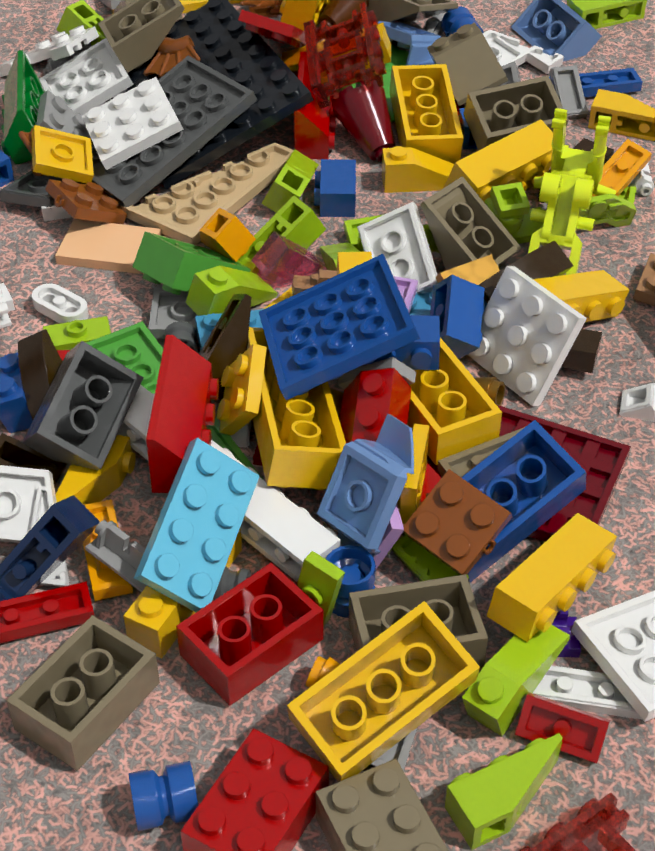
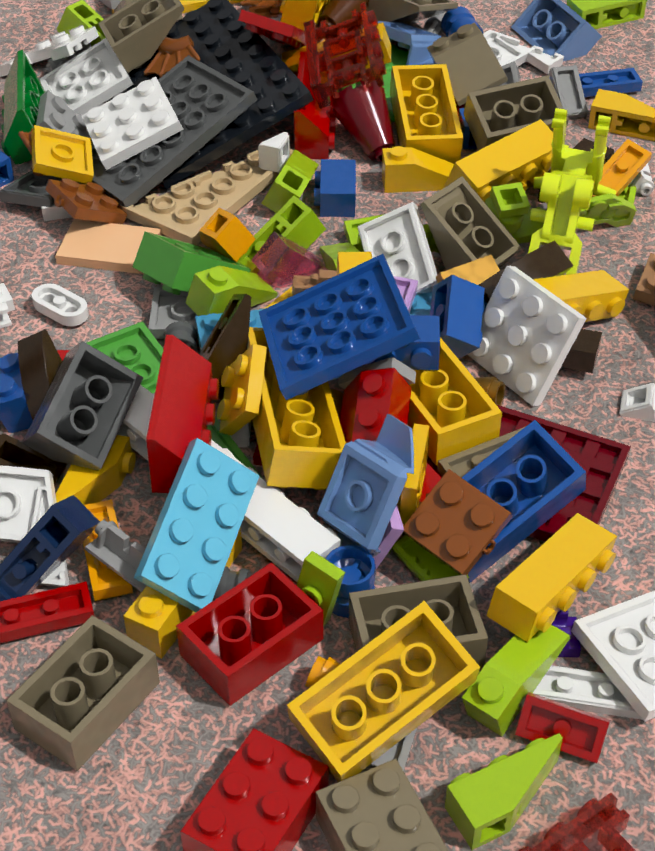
lime plate [43,316,111,350] -> none
blue wheel [129,761,198,832] -> none
none -> white slope [258,132,290,173]

